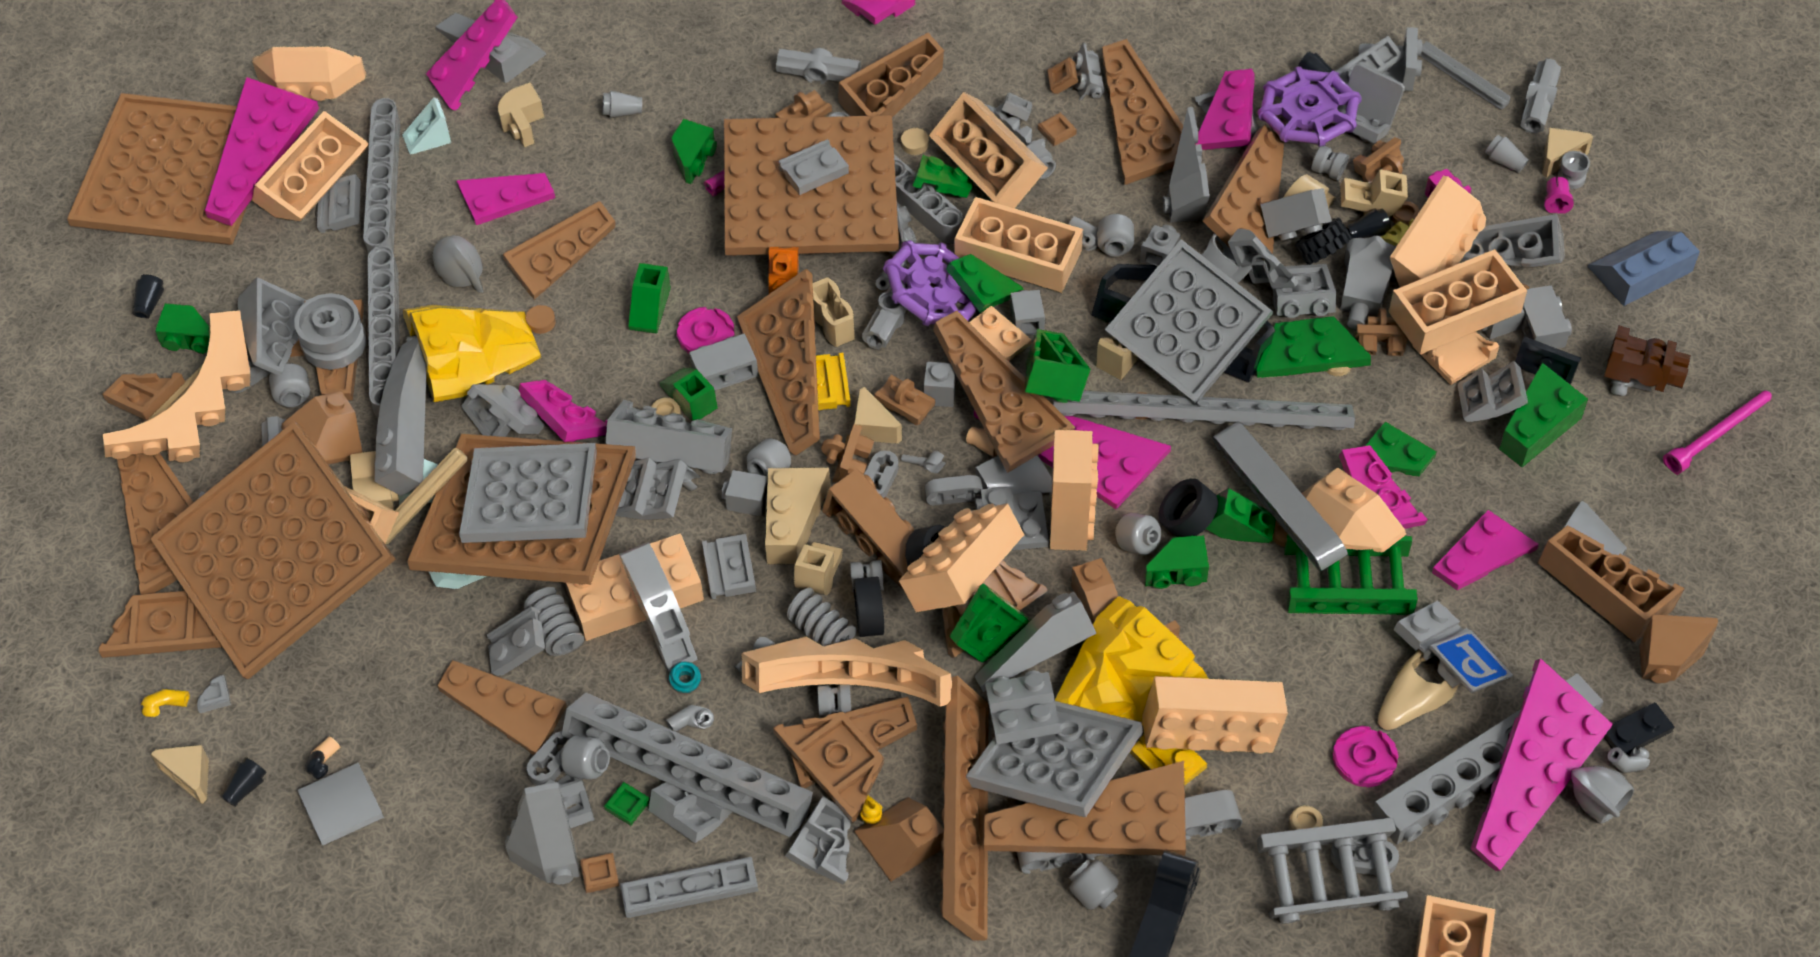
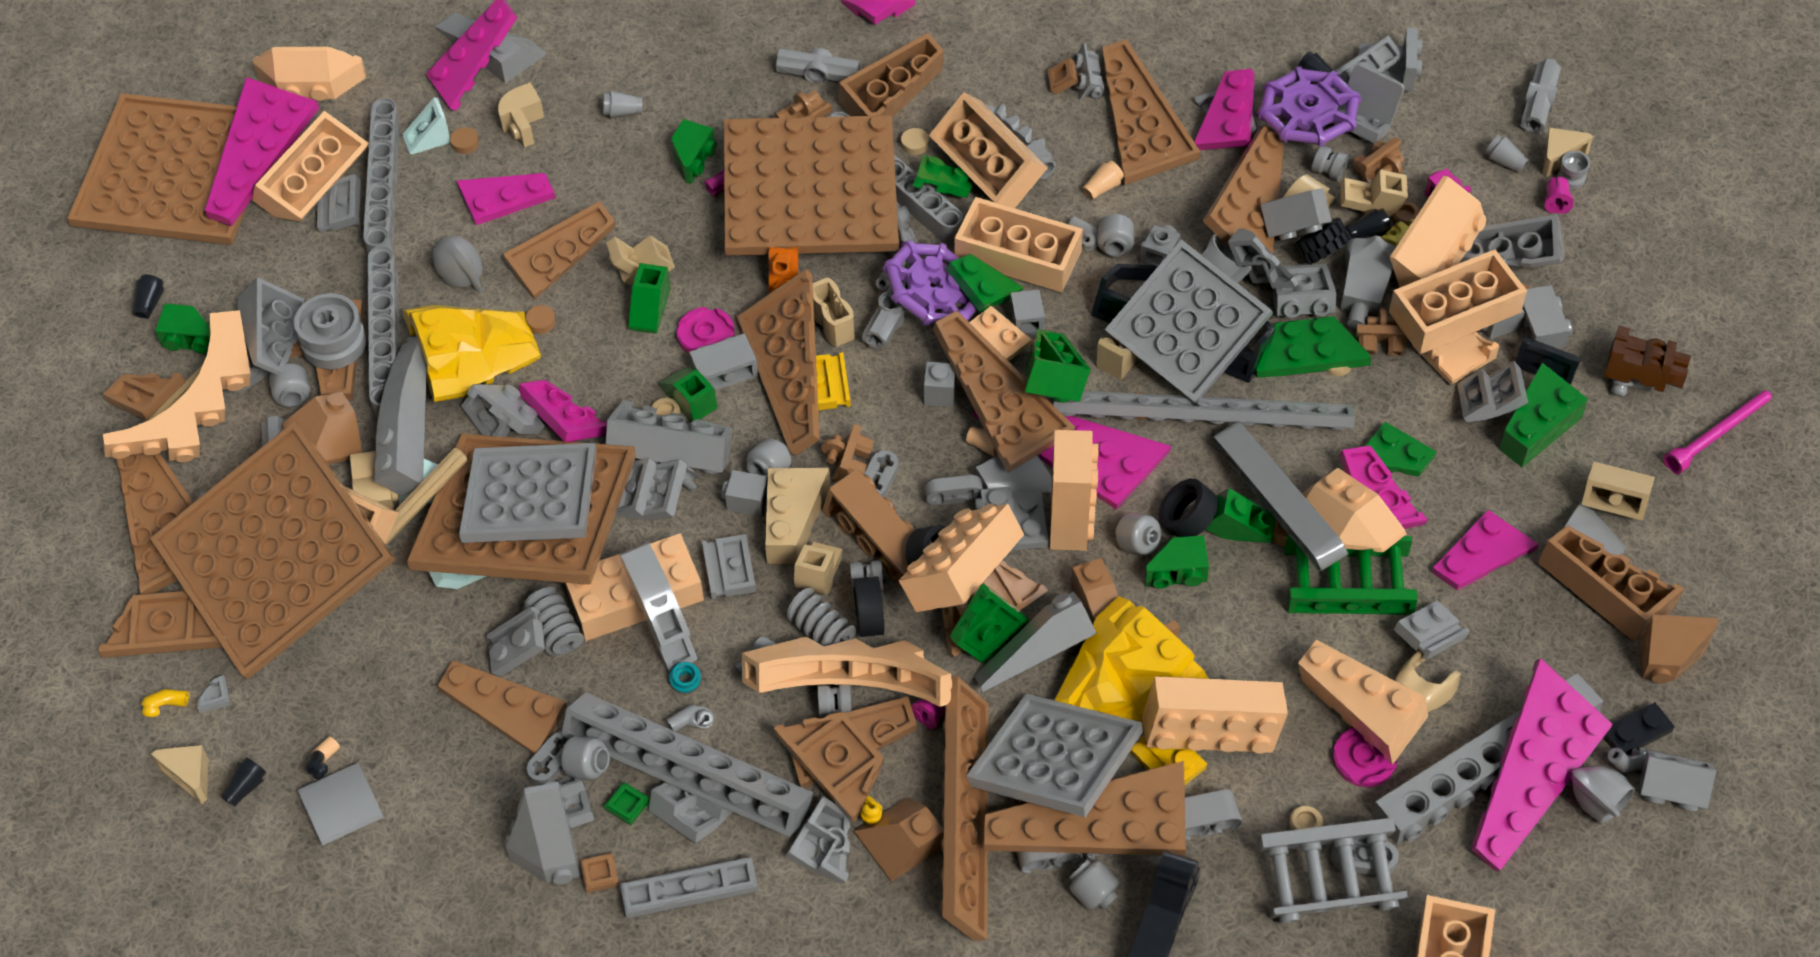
light grey plate [778,139,849,195] -> none
tan slope [855,387,902,443] -> none
medium nougat hips [874,375,935,425] -> none
light grey hand [901,451,946,474] -> none
light grey plate [985,670,1061,745] -> none
light grey tile [1002,93,1032,121] -> none
medium nougat tile [1038,112,1077,146] -> none
light grey wedge [1163,107,1210,222] -> none
light grey axle [1421,42,1511,110] -> none
piece [1429,630,1513,693] -> none
sand blue slope [1588,231,1700,306] -> none
none -> medium nougat tile [450,127,479,154]
none -> tan brick [606,235,675,285]
none -> dark pink bush [911,699,946,729]
none -> light nougat cone [1082,160,1124,200]
none -> light nougat wedge [1298,640,1428,765]
none -> tan brick [1581,462,1655,521]
none -> light grey brick [1638,749,1716,811]

